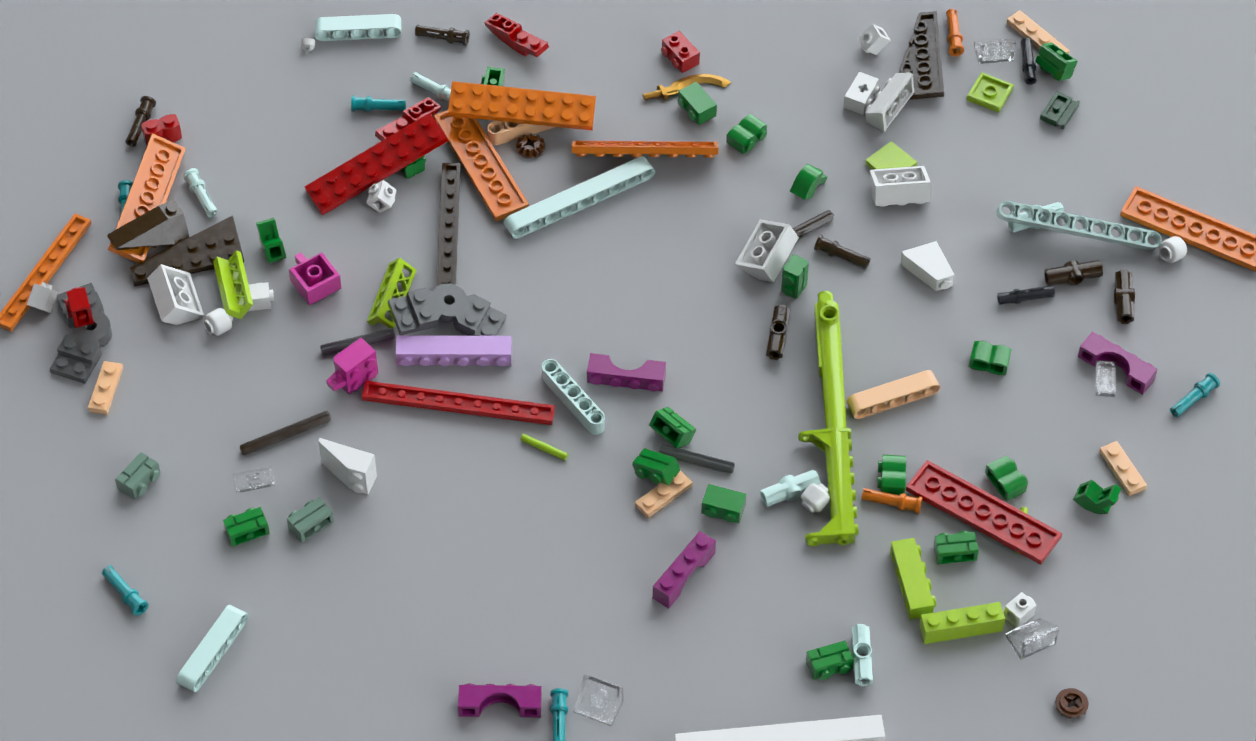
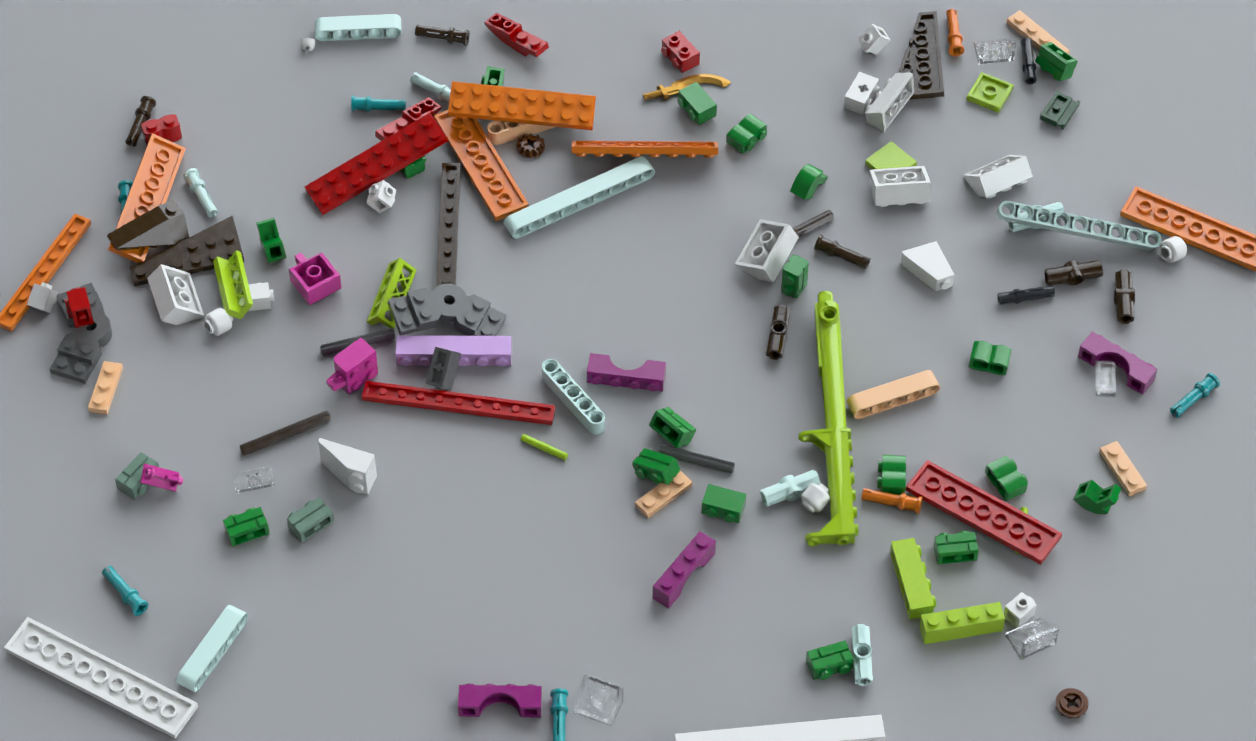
none -> white plate [4,617,198,739]
none -> dark pink hinge [140,463,183,492]
none -> dark grey hinge [426,347,461,390]
none -> white slope [963,155,1033,199]

